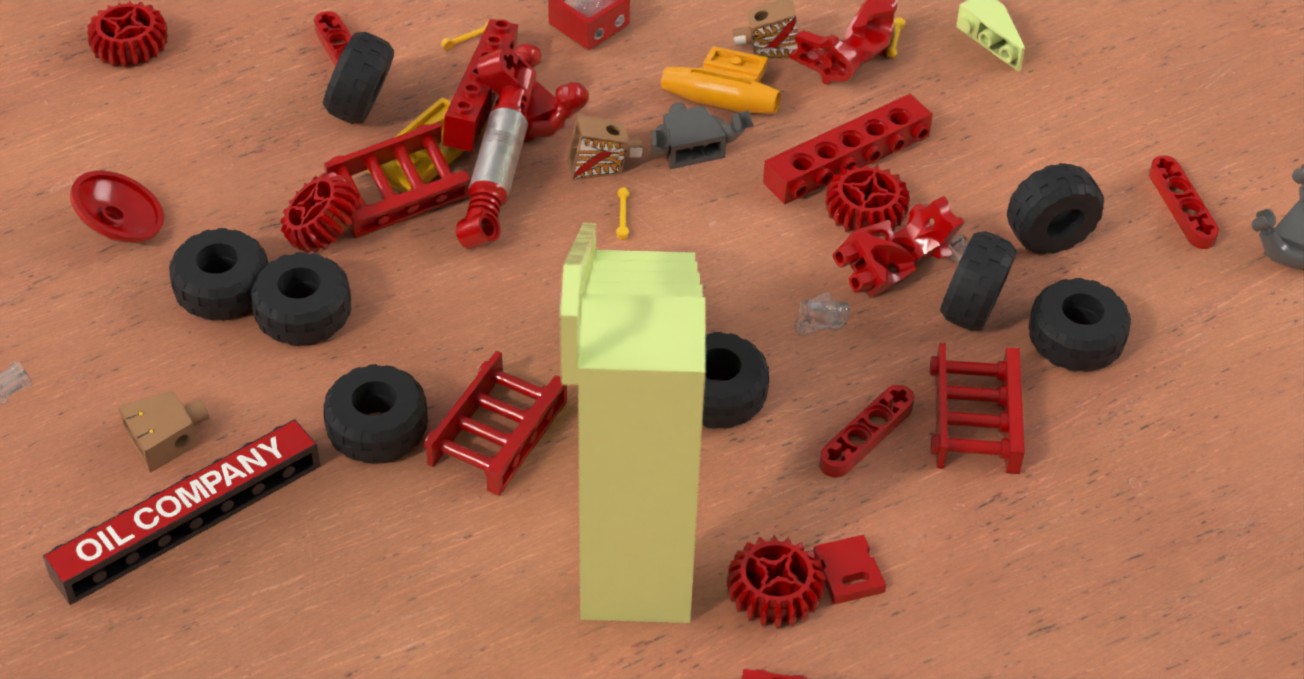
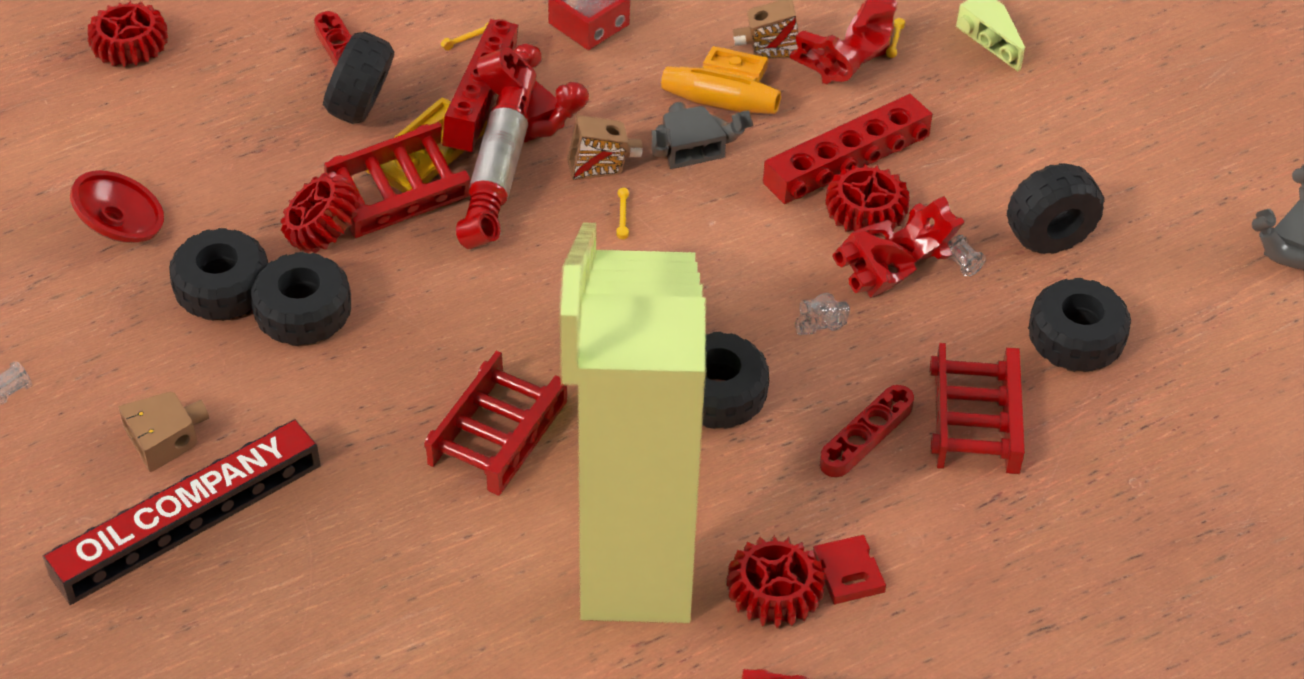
black tyre [323,364,428,464] -> none
black tyre [940,231,1017,331] -> none
red beam [1149,155,1219,249] -> none

